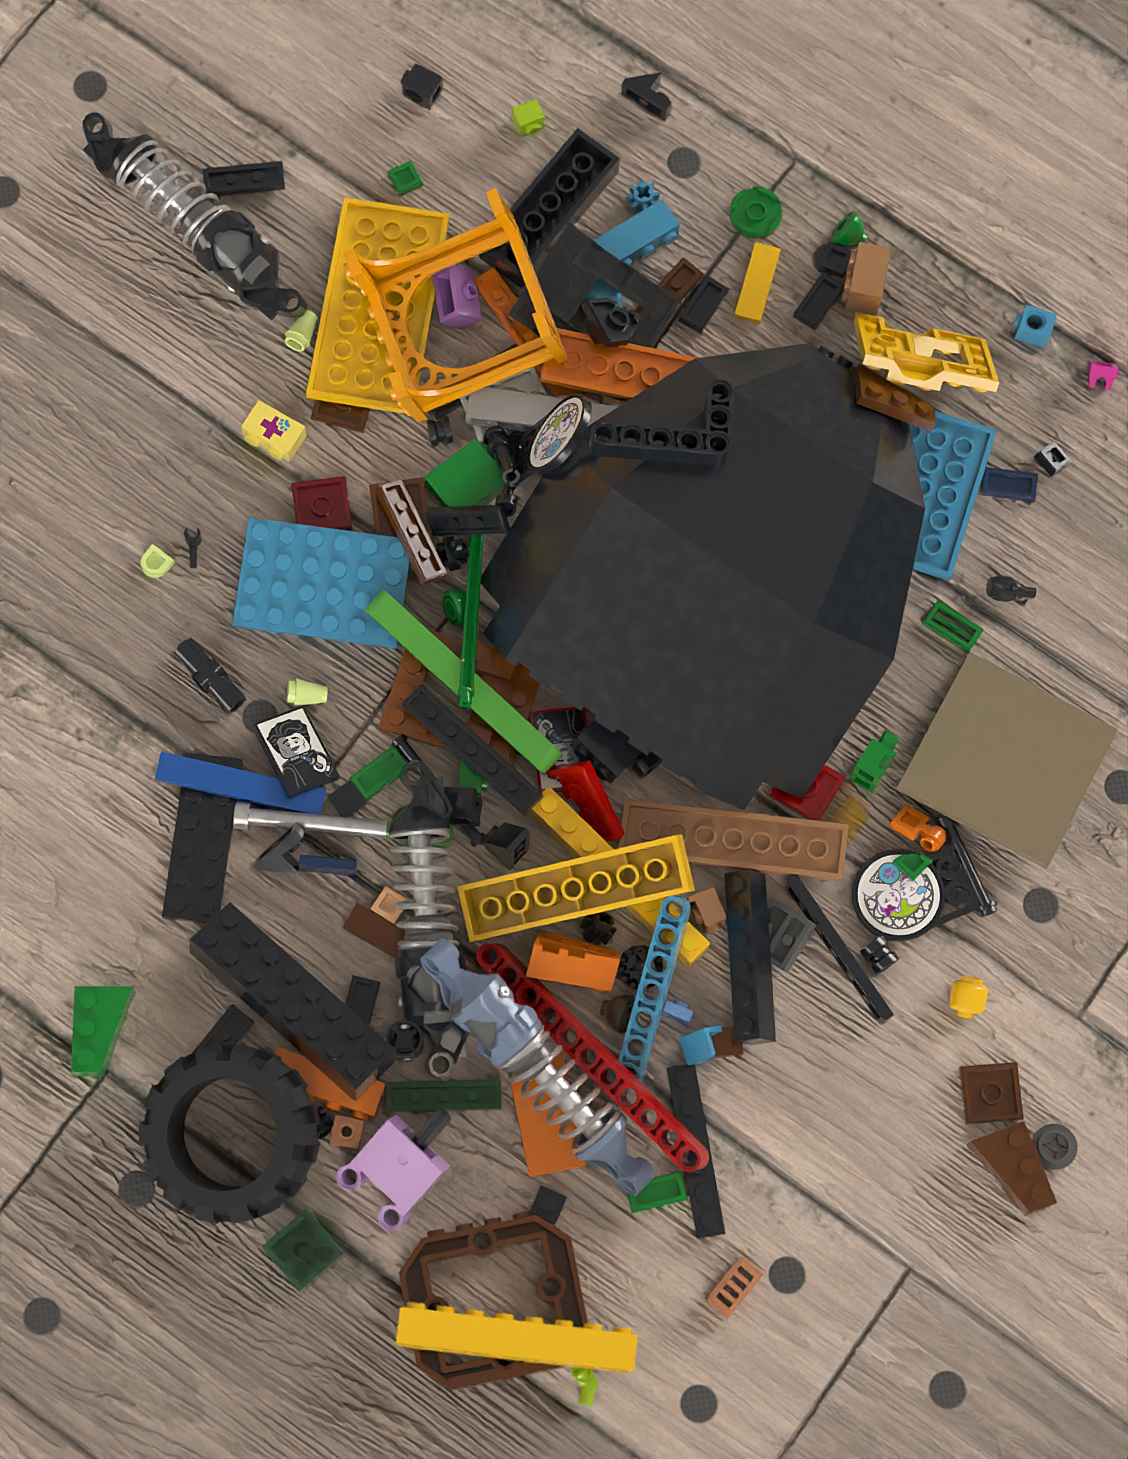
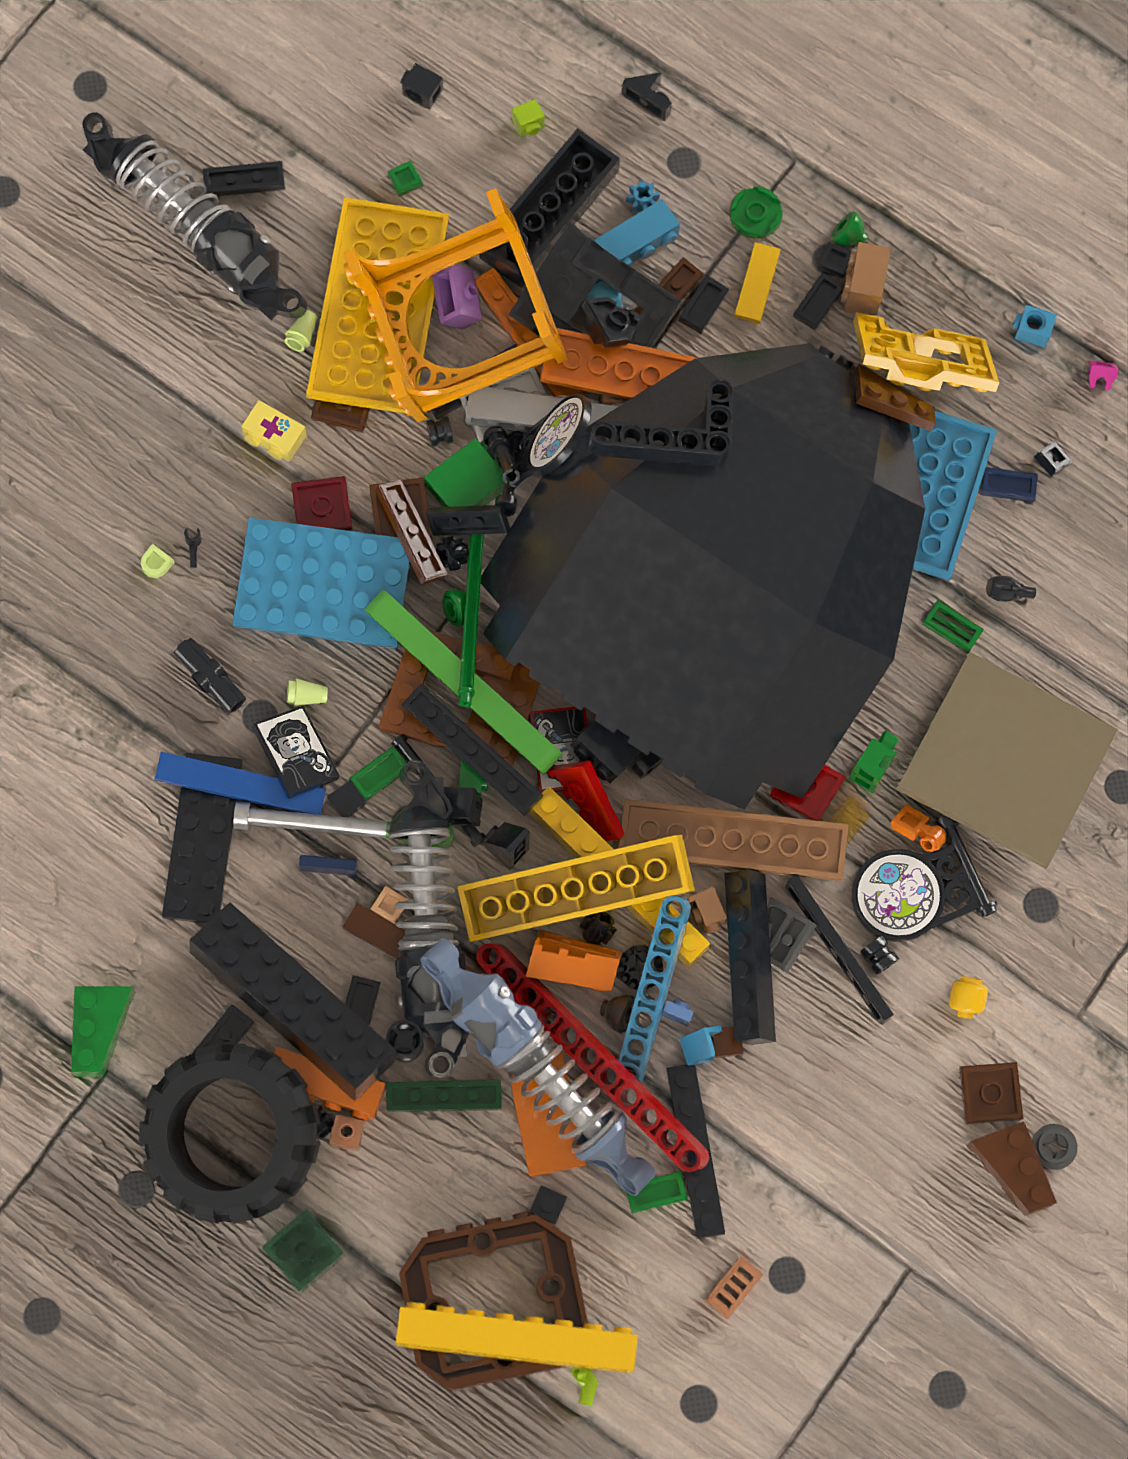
black slope [254,822,305,873] -> none
lavender piece [336,1108,451,1231] -> none
green tile [892,854,933,882] -> none

